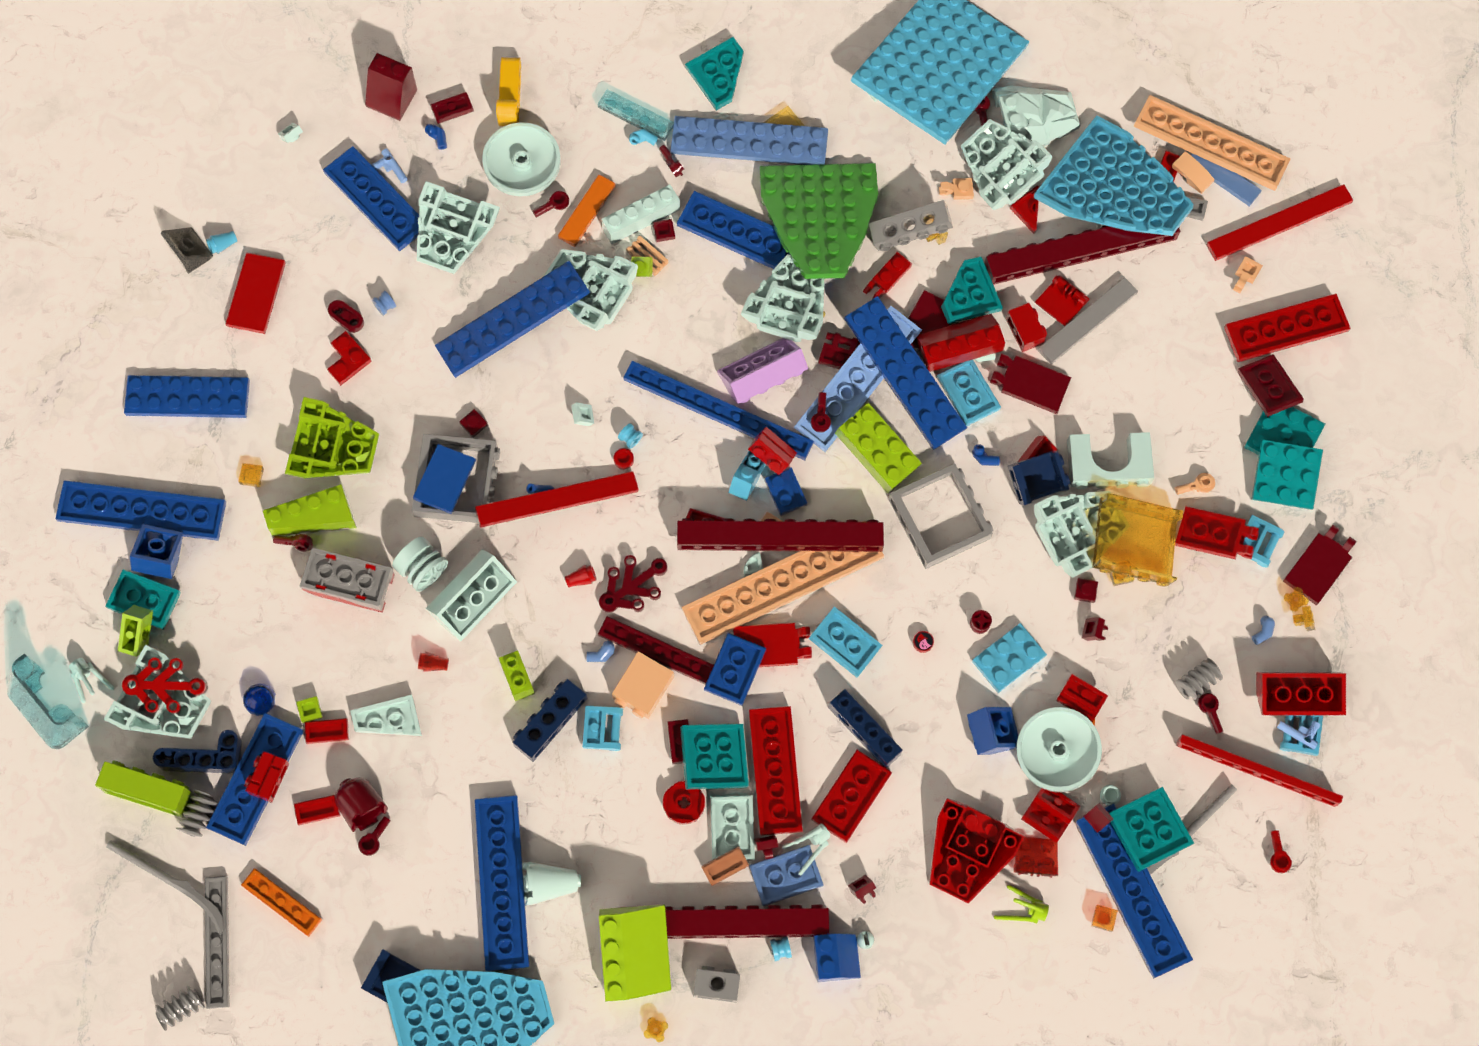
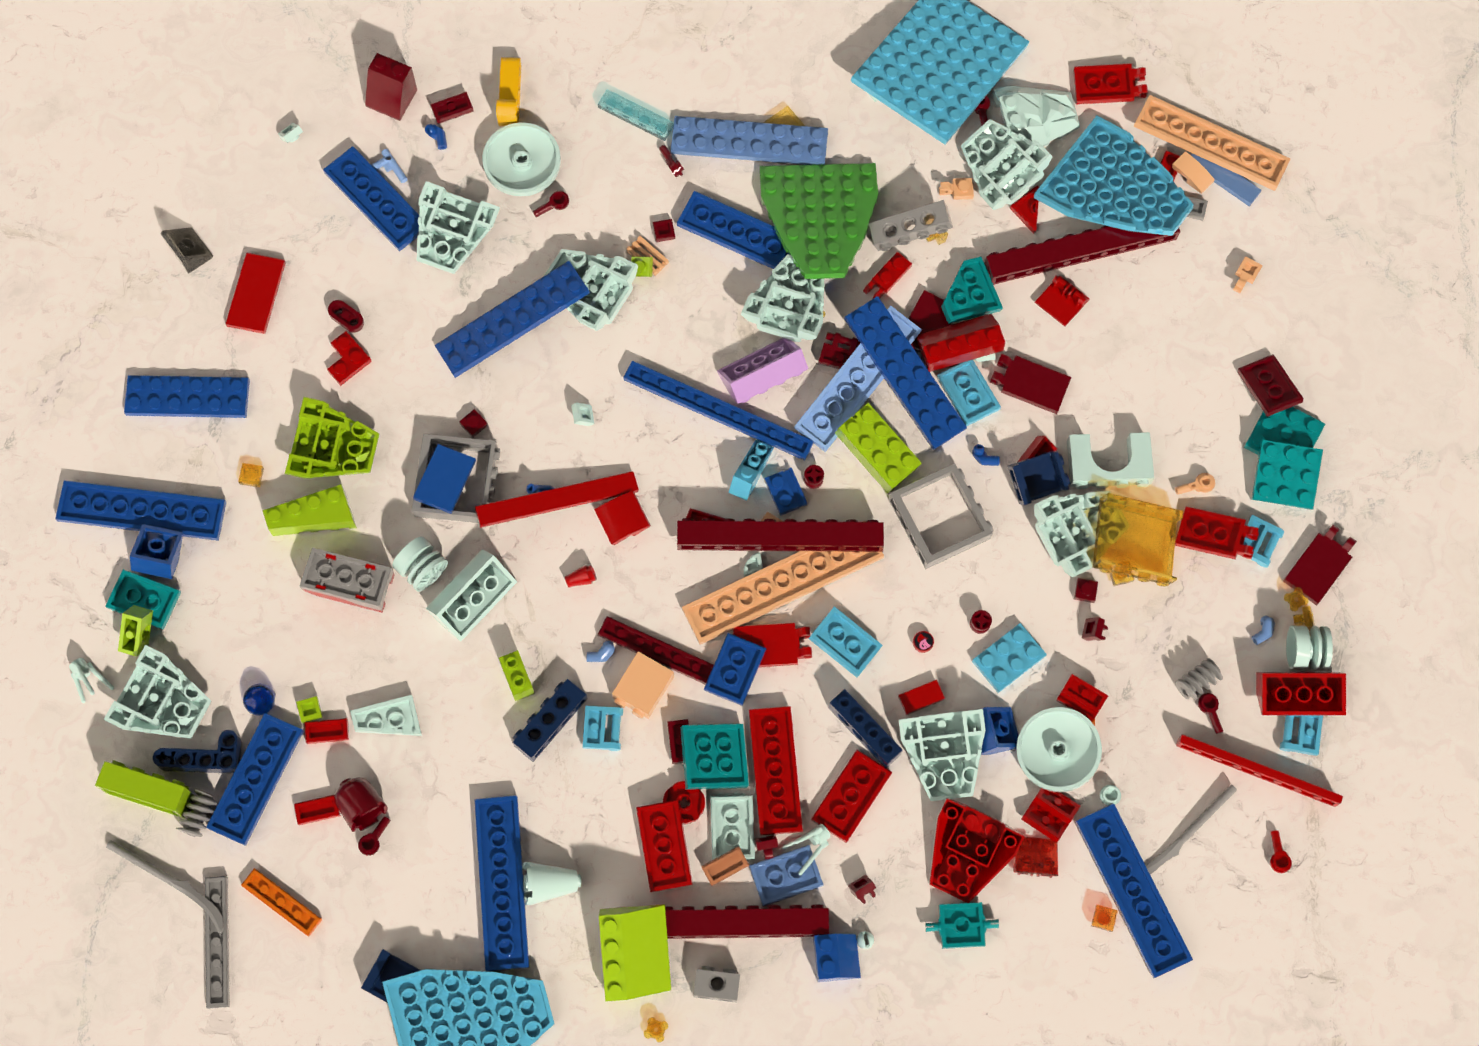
clear light blue windscreen [7,653,89,750] -> none
red plant [122,657,207,714] -> none
light grey piece [155,986,205,1031] -> none
medium azure cone [206,231,237,254] -> none
red brick [244,751,289,803] -> none
dark red plate [273,534,313,552] -> none
medium blue wheel [372,291,396,316] -> none
clear red cone [418,651,449,672] -> none
orange tile [558,175,616,247] -> none
dark red plant [599,555,667,612] -> none
light aqua brick [601,184,680,244] -> none
red tile [614,448,634,470] -> none
medium azure wheel [618,423,643,449] -> none
medium azure arm [629,129,659,146] -> none
teal plate [685,37,744,111] -> none
red brick [748,427,797,475] -> none
medium azure wheel [770,936,792,961] -> none
dark red plate [811,392,831,433] -> none
lime plant [994,885,1049,924] -> none
red brick [1005,303,1047,352] -> none
light grey tile [1038,277,1138,364] -> none
dark red tile [1083,803,1113,833] -> none
teal plate [1109,787,1194,872] -> none
red tile [1206,184,1353,261] -> none
red plate [1224,293,1351,362] -> none
light blue hose [1277,721,1320,750] -> none
none -> red slope [594,491,651,545]
none -> red tile [636,800,693,892]
none -> dark red wheel [804,465,824,489]
none -> red tile [898,680,945,715]
none -> light aqua wedge [899,709,985,801]
none -> teal plate [925,902,999,949]
none -> red tile [1073,63,1148,105]
none -> light aqua wheel [1286,625,1333,670]

